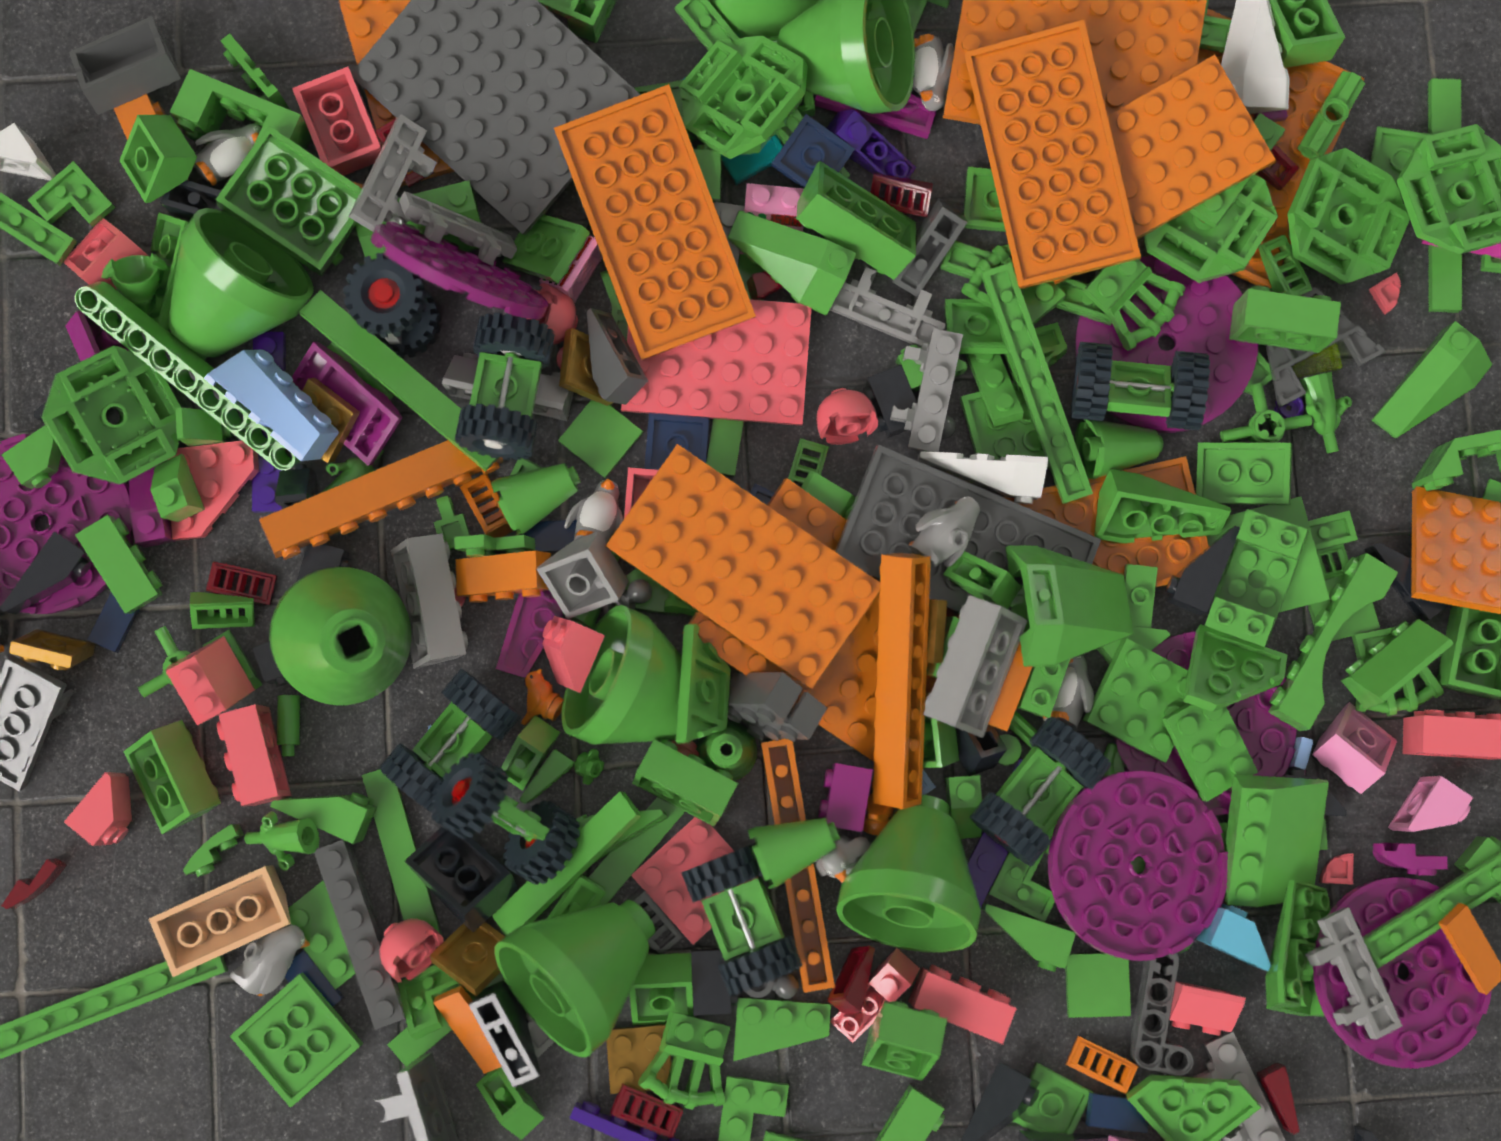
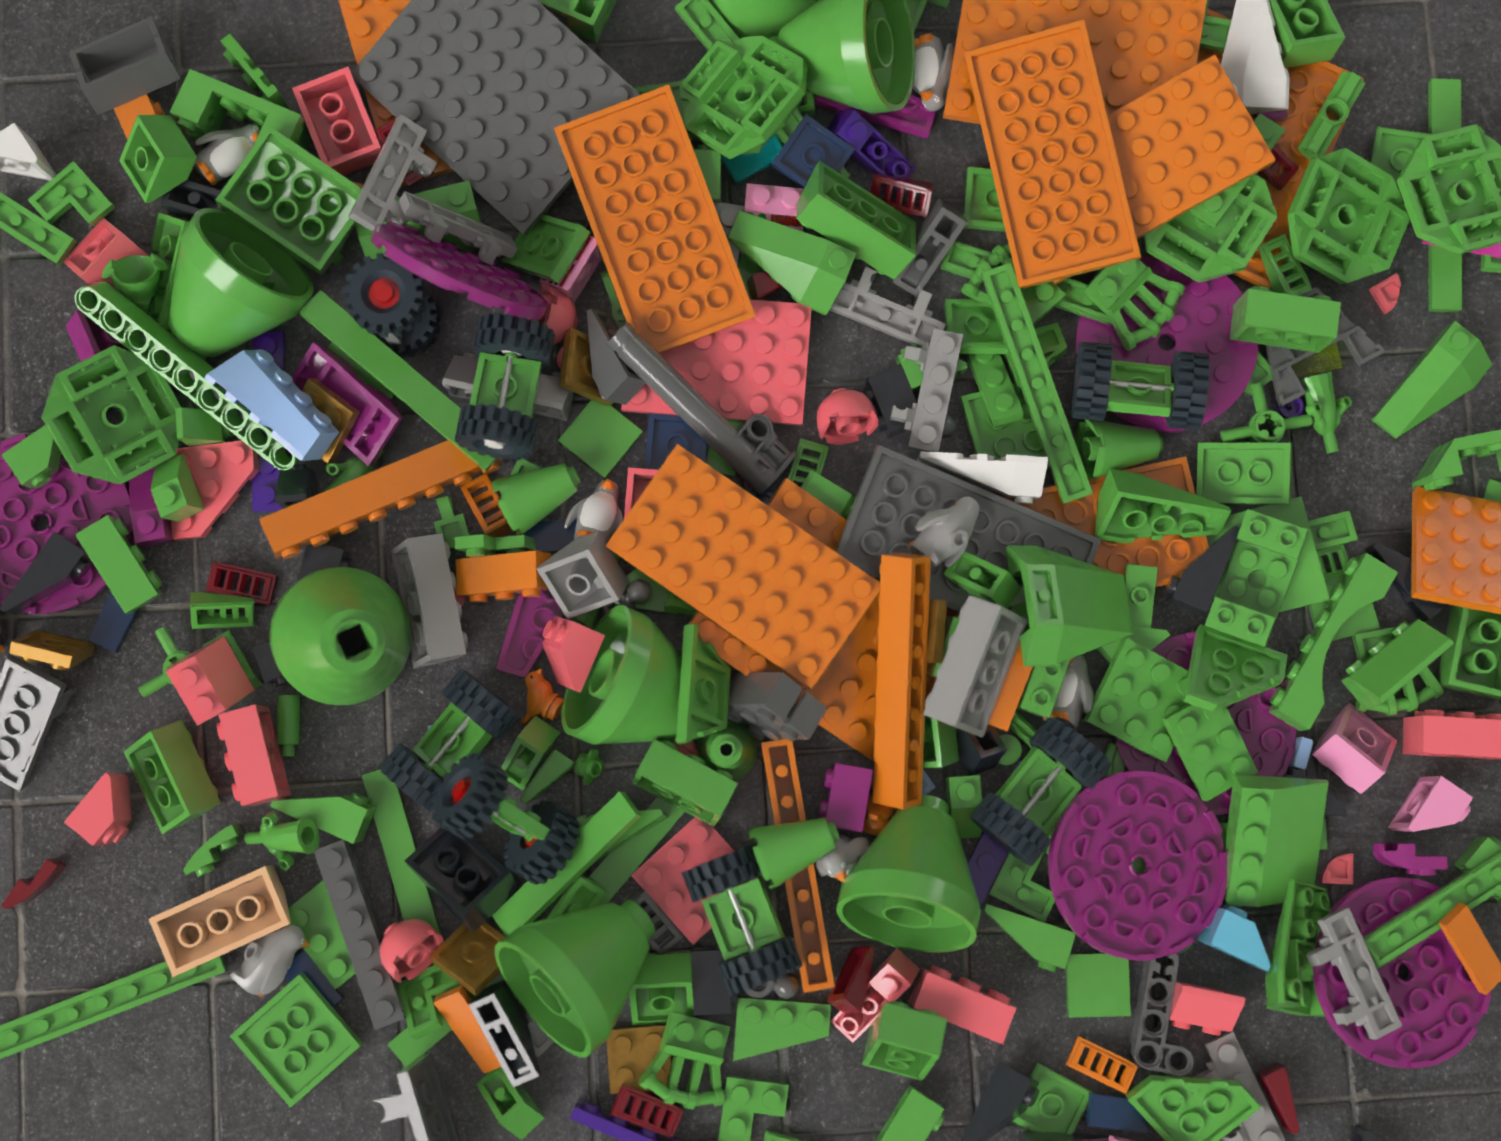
none -> dark grey piece [606,322,797,494]

